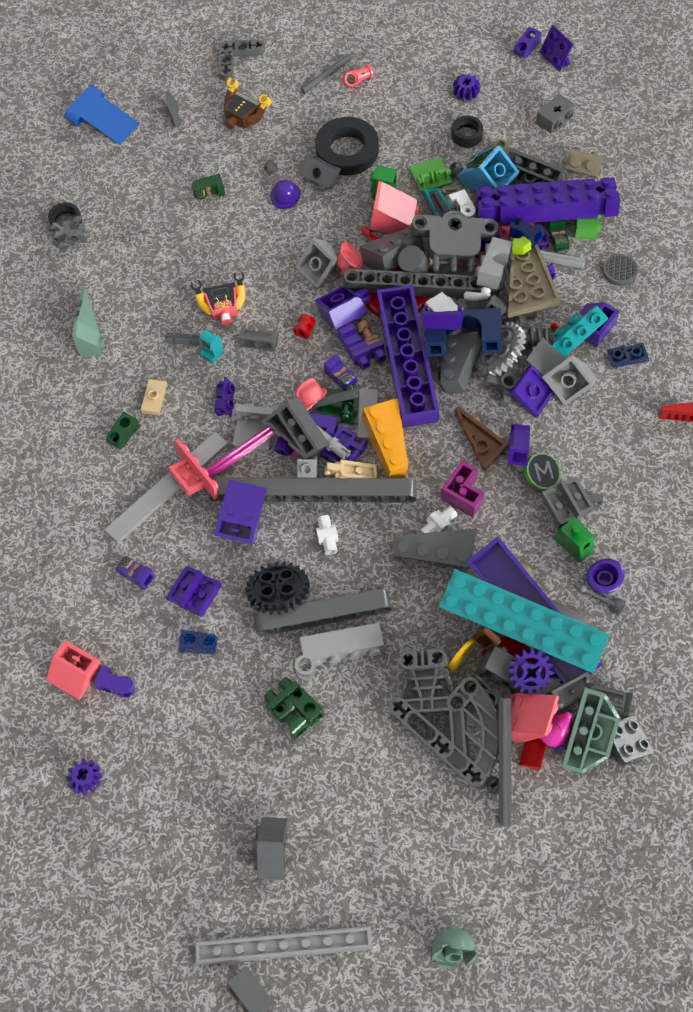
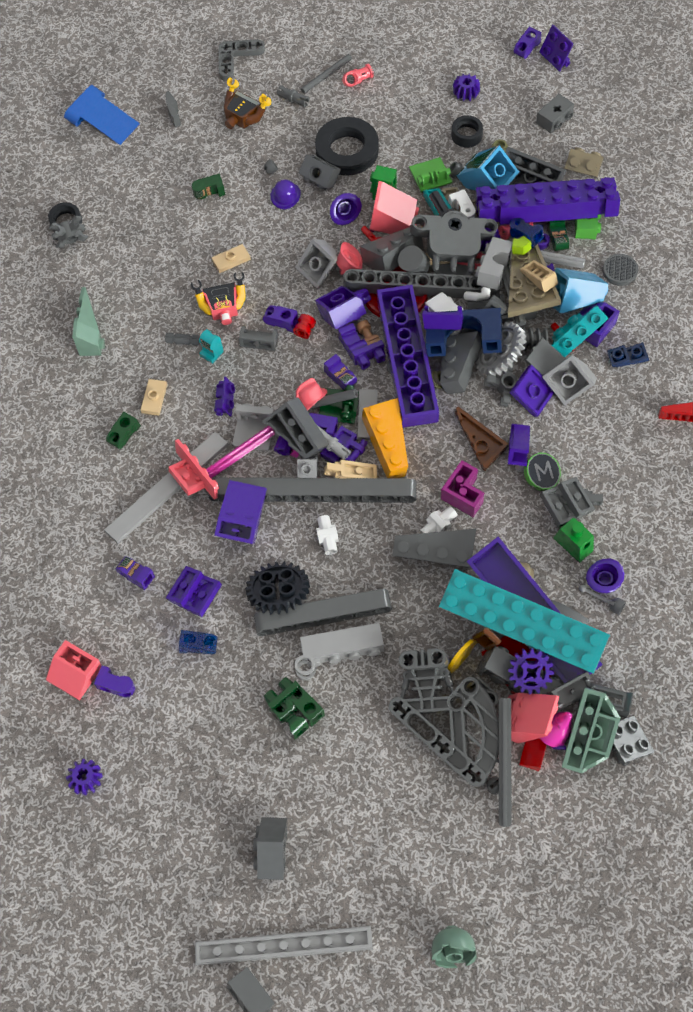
none -> tan plate [211,244,251,273]
none -> dark purple leg [262,305,299,333]
none -> dark grey pin [277,85,310,107]
none -> dark purple hat [330,193,362,226]
none -> tan slope [520,260,558,292]
none -> dark azure slope [553,268,608,313]

